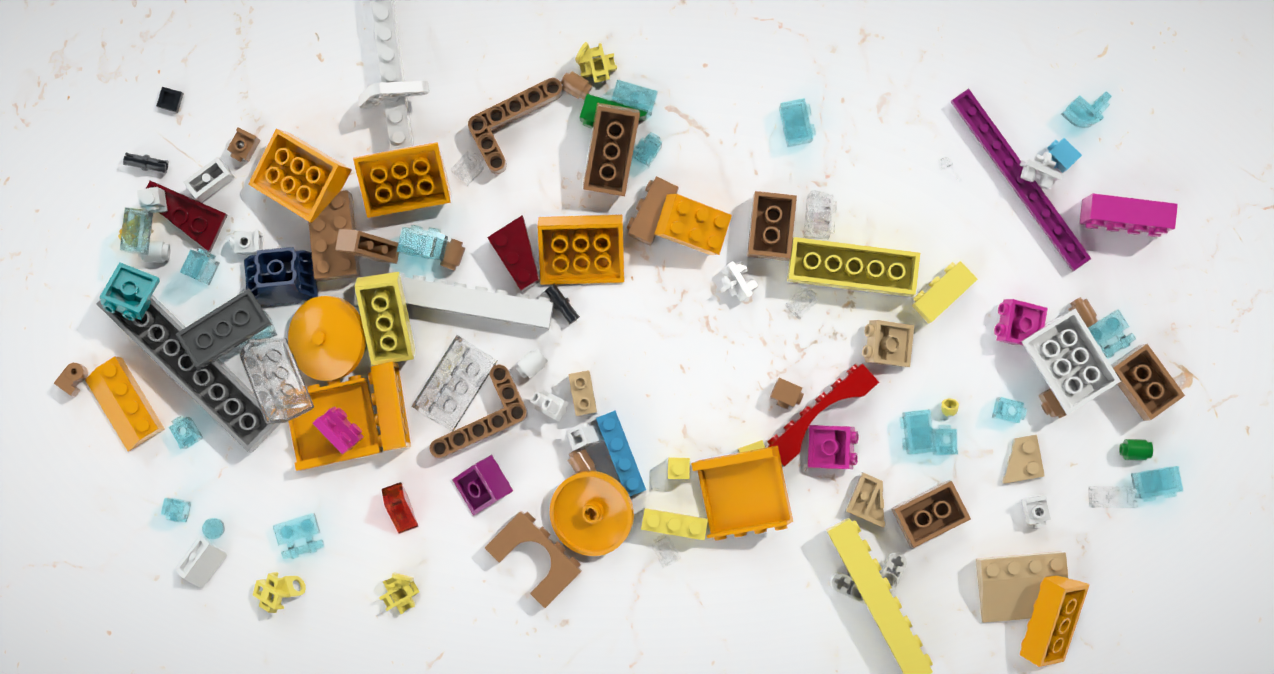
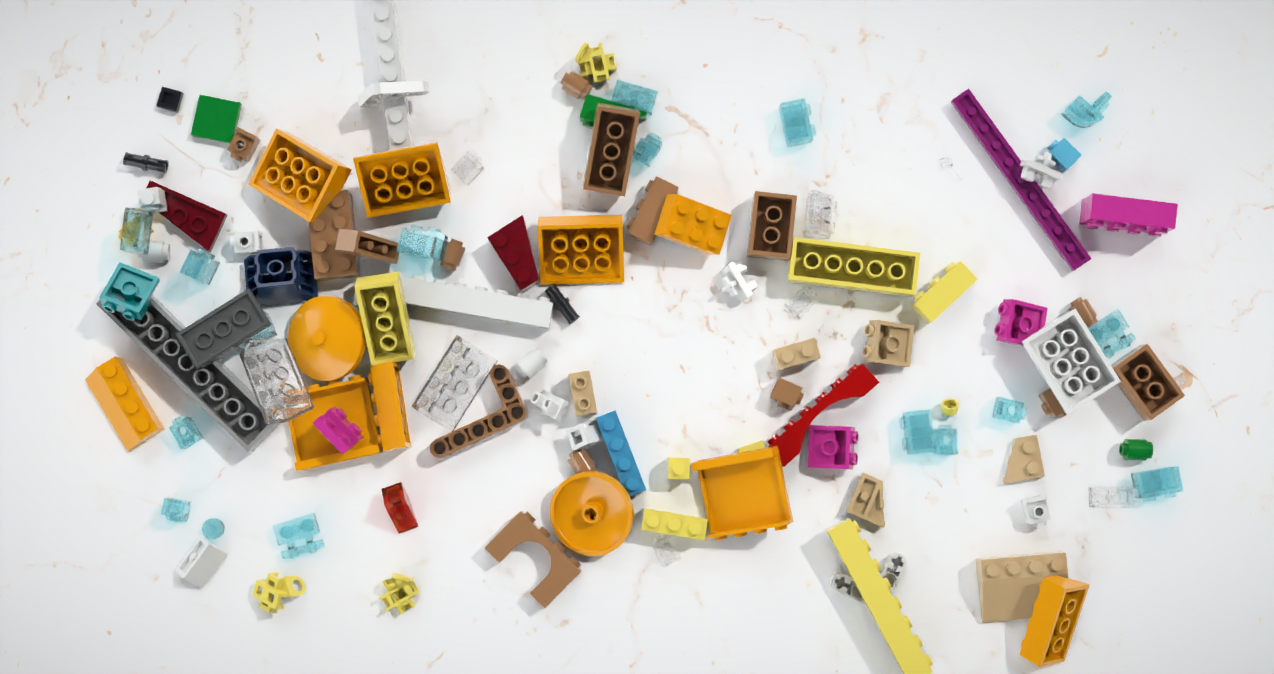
medium nougat leg [54,362,88,397] -> none
white brick [183,157,235,202] -> none
magenta slope [452,455,513,516] -> none
medium nougat beam [468,78,563,174] -> none
medium nougat brick [891,480,971,548] -> none
none -> green tile [191,94,242,144]
none -> tan brick [772,337,821,371]

